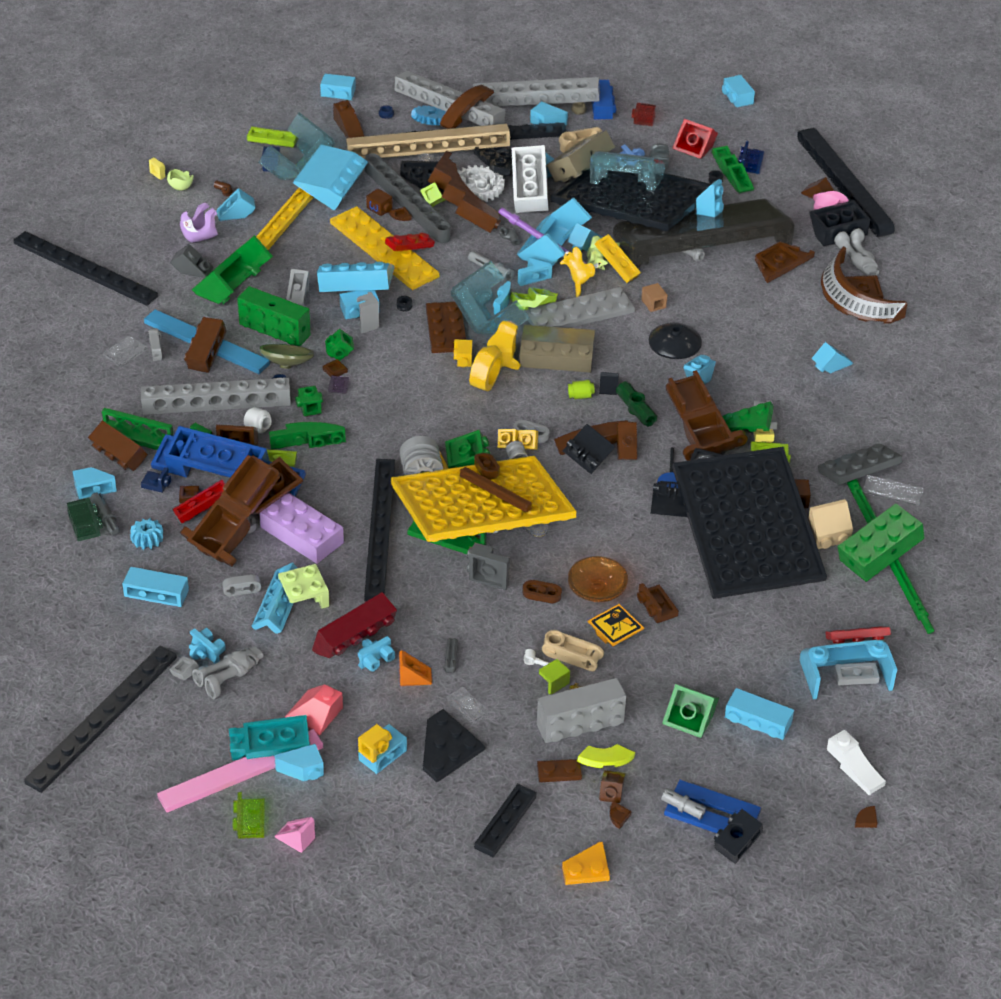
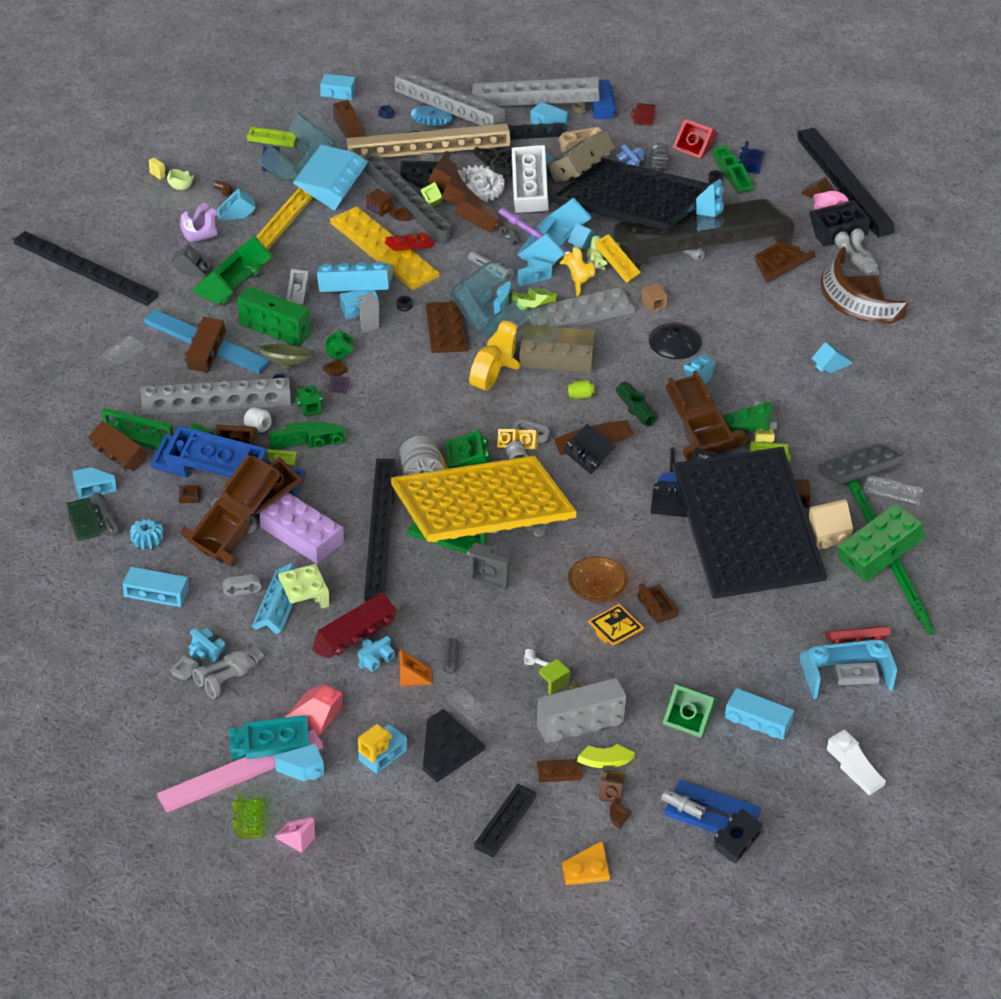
black plate [24,646,177,793] -> none
dark blue bracket [141,467,171,493] -> none
light grey piece [148,328,162,361] -> none
red plate [172,480,225,524] -> none
reddish brown slope [440,85,494,129] -> none
yellow brick [454,339,472,367] -> none
reddish brown axle [460,467,532,513] -> none
reddish brown plate [474,453,500,480] -> none
reddish brown plate [522,580,562,603] -> none
tan piece [542,630,604,671] -> none
clear light blue windscreen [590,151,665,191] -> none
black slope [599,372,619,395] -> none
reddish brown plate [617,422,637,460] -> none
medium azure brick [722,75,755,107] -> none
reddish brown tile [855,806,877,828] -> none

